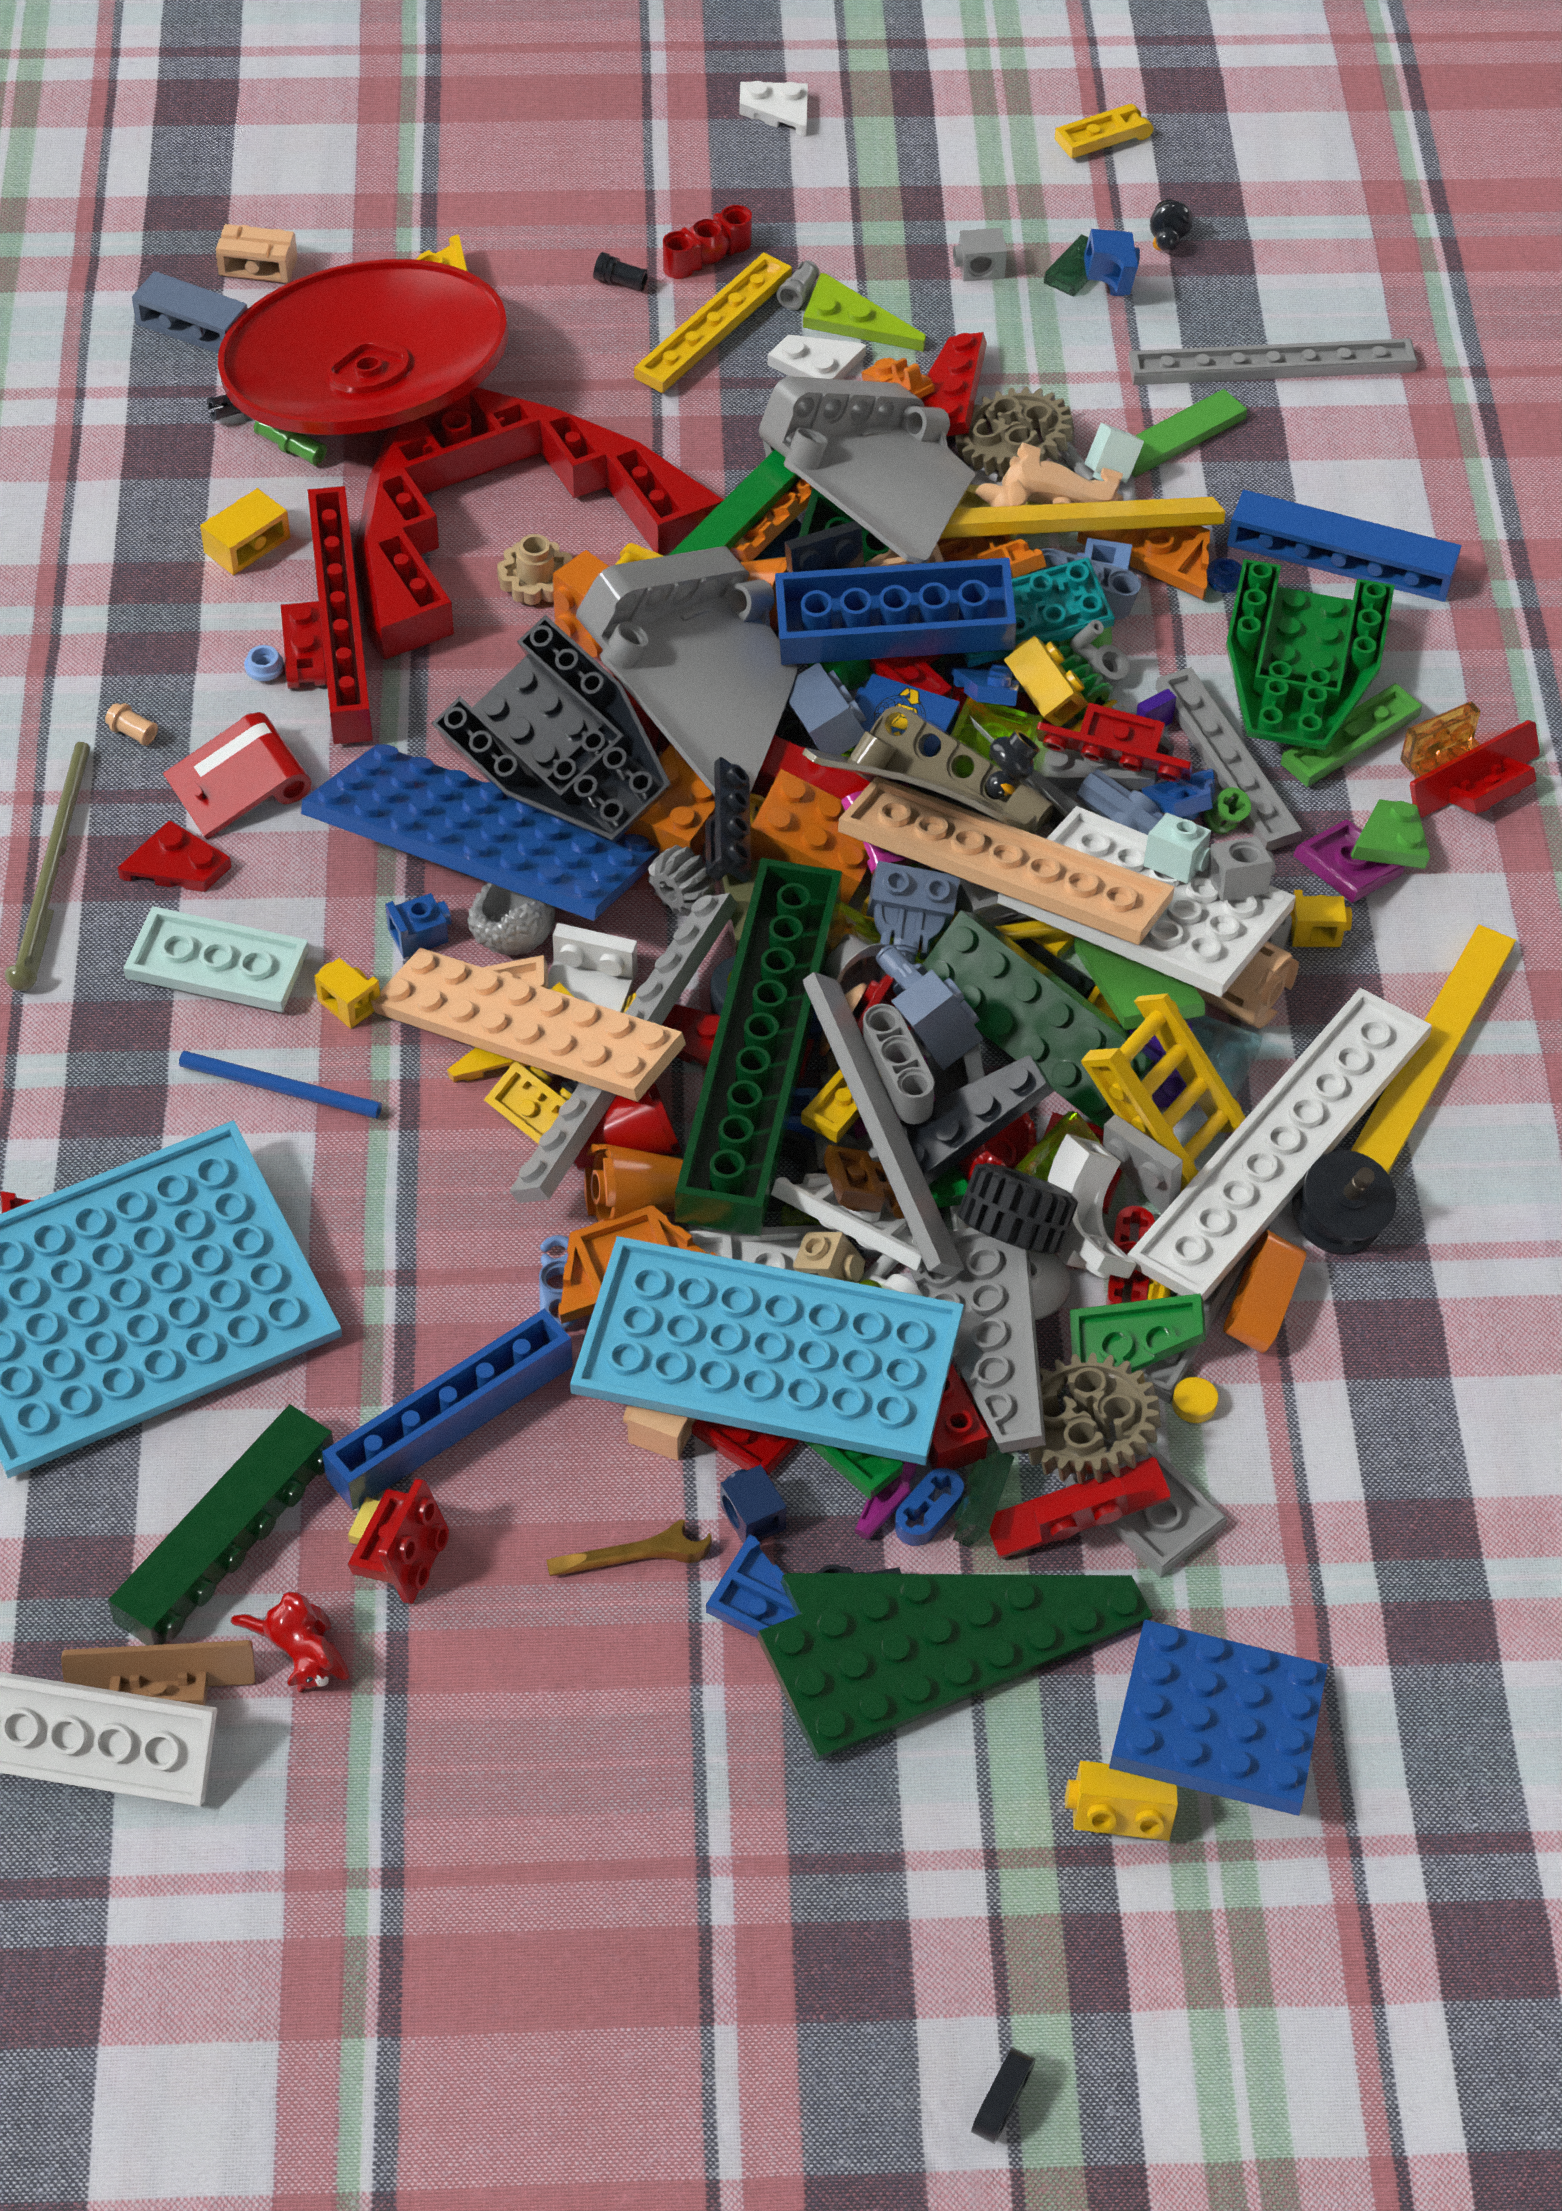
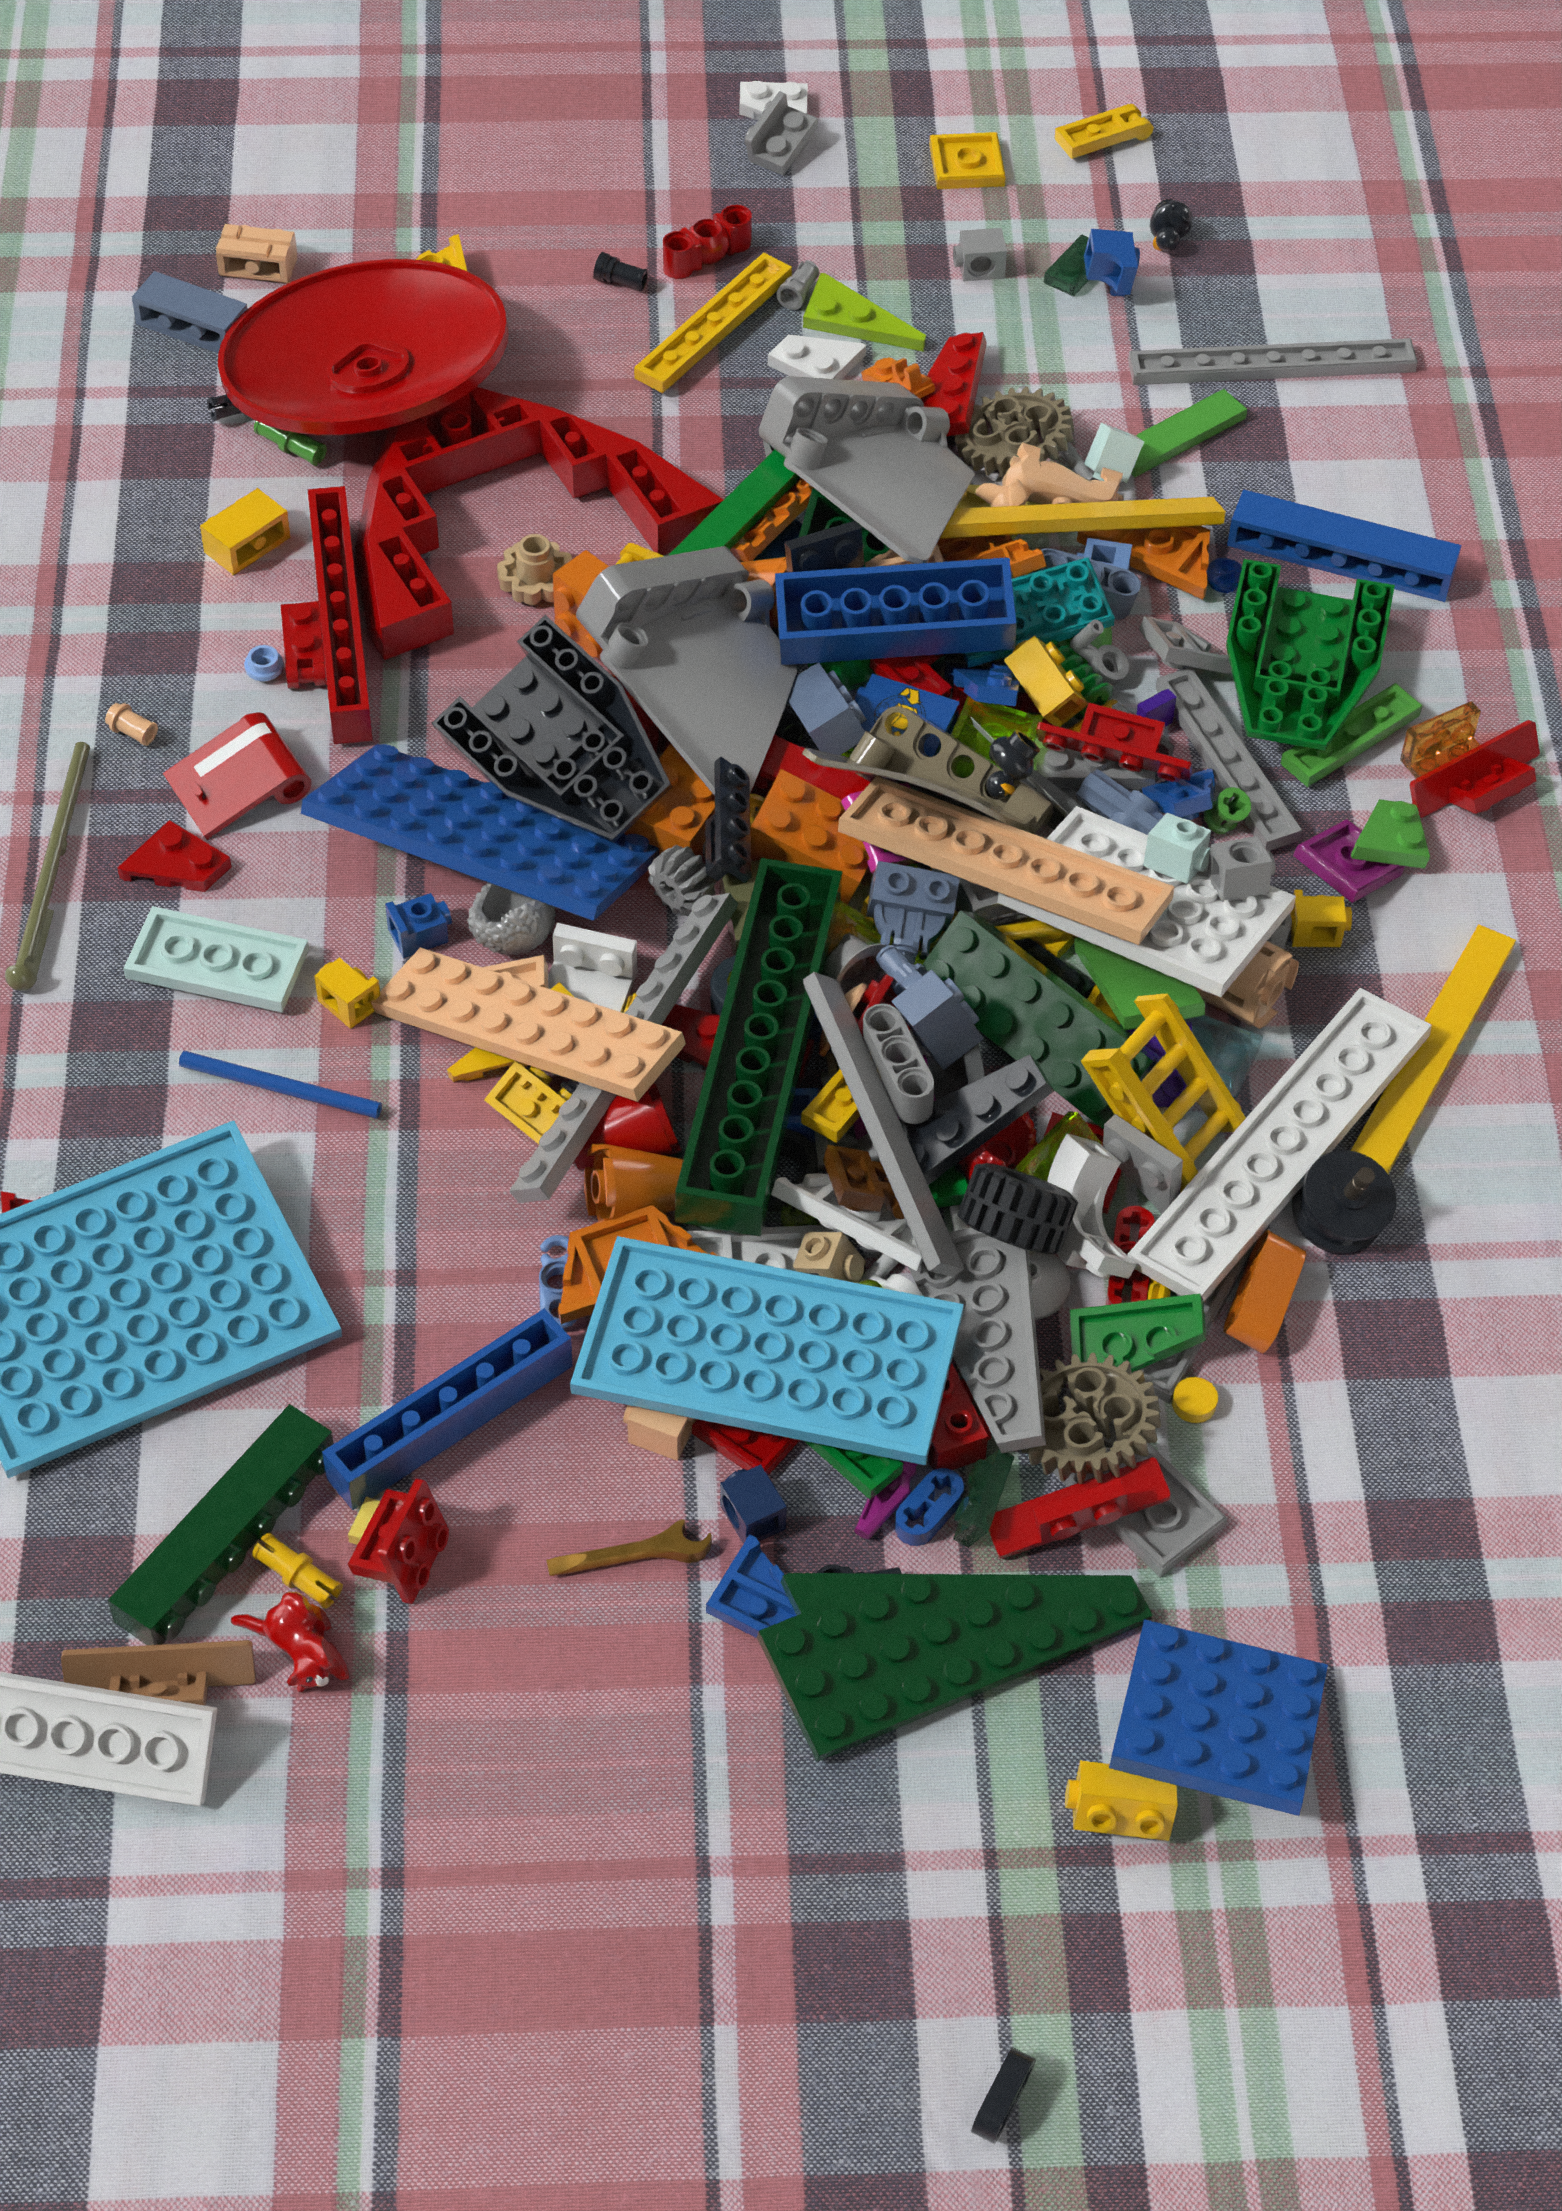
none -> yellow pin [252,1532,343,1609]
none -> light grey bracket [744,91,818,176]
none -> yellow tile [929,132,1006,189]
none -> light grey wing [1139,616,1232,674]

